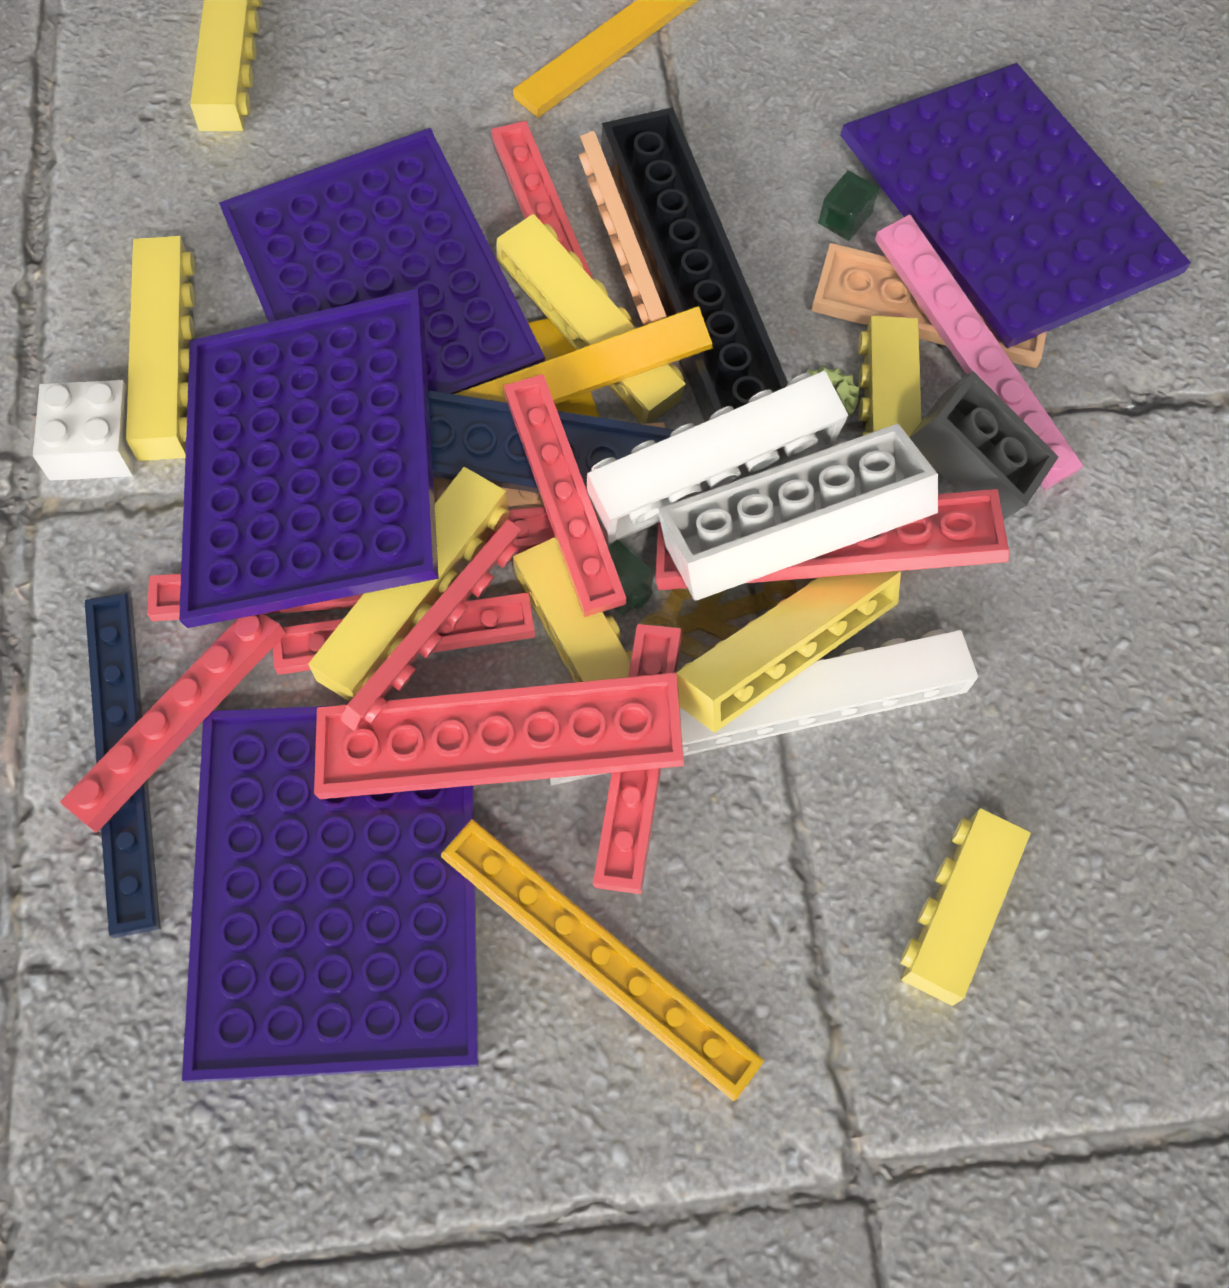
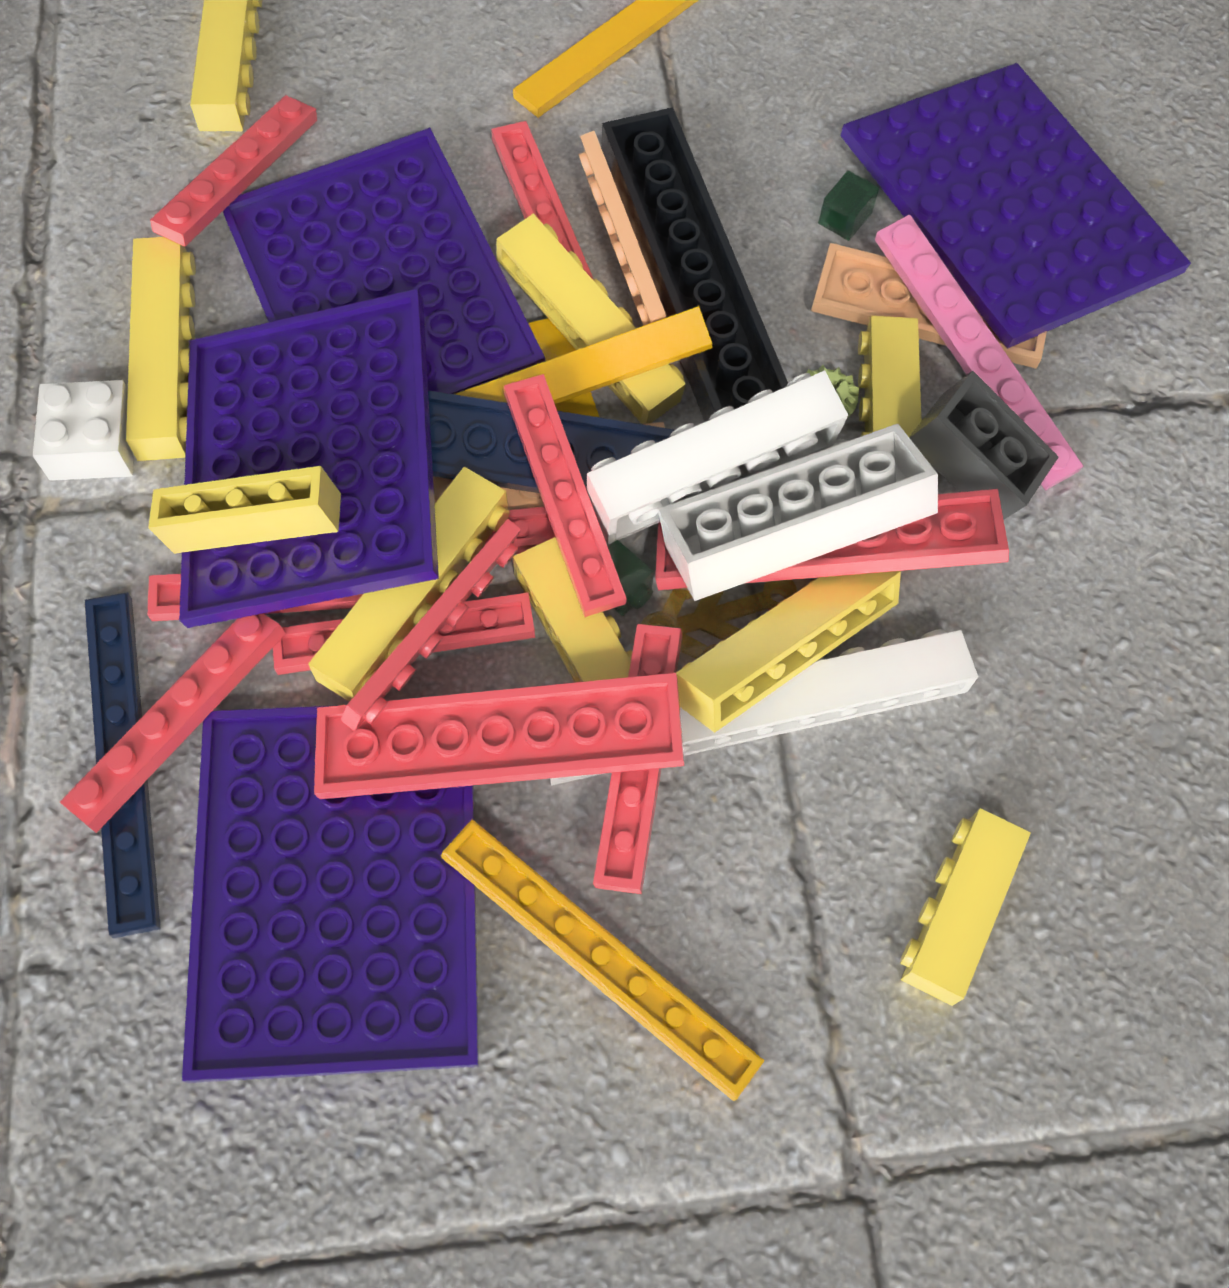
none -> light yellow brick [148,466,341,553]
none -> coral plate [150,95,317,247]

